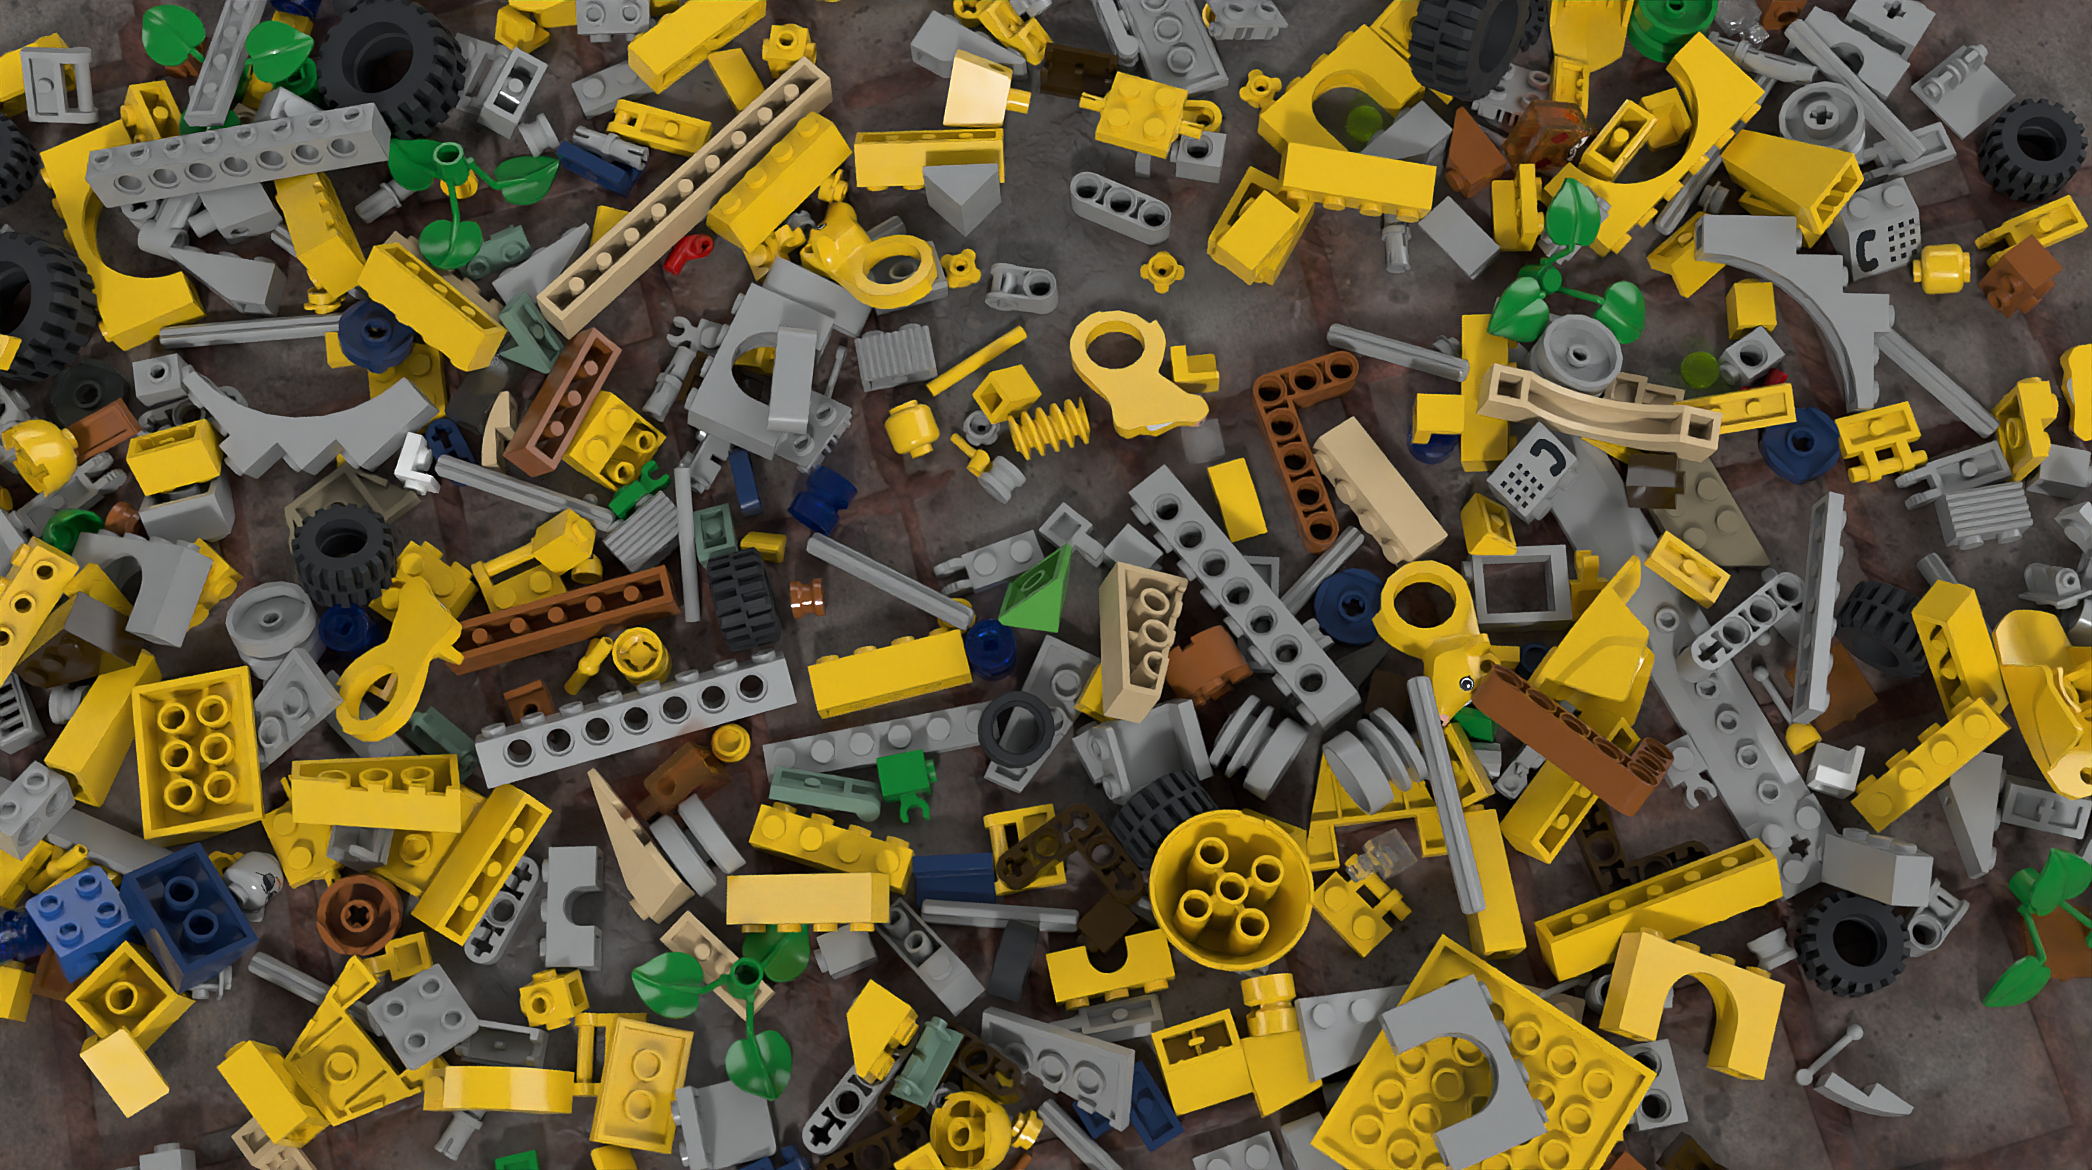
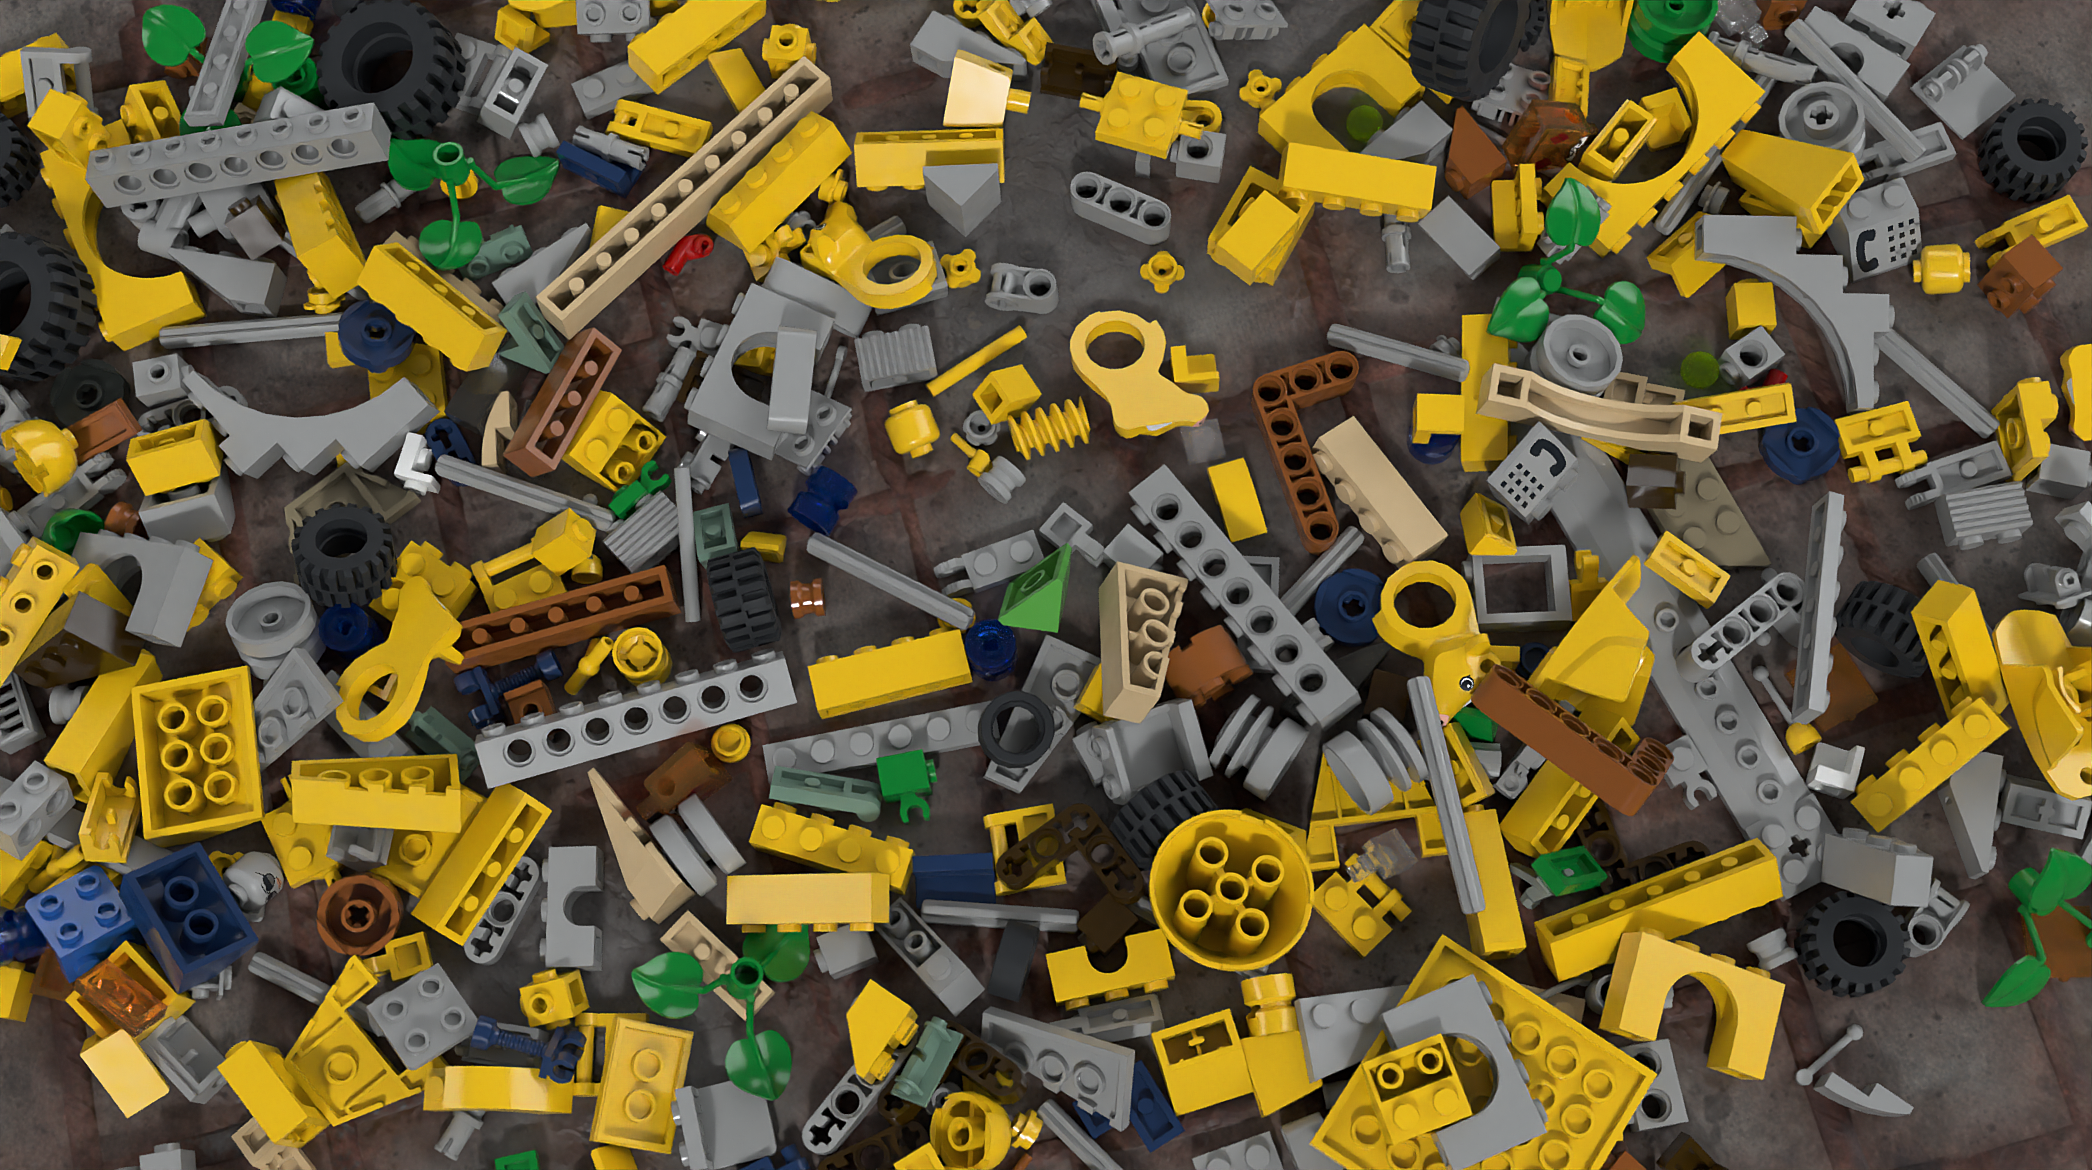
none -> yellow brick [27,88,112,171]
none -> clear orange plate [74,959,168,1038]
none -> yellow hinge [78,772,142,863]
none -> light grey hinge [139,1015,227,1104]
none -> brick [224,195,286,260]
none -> dark blue bar [454,648,564,729]
none -> dark blue bar [470,1015,587,1084]
none -> light grey pin [1093,6,1196,65]
none -> yellow slope [1361,1033,1473,1145]
none -> green piece [1510,846,1608,910]

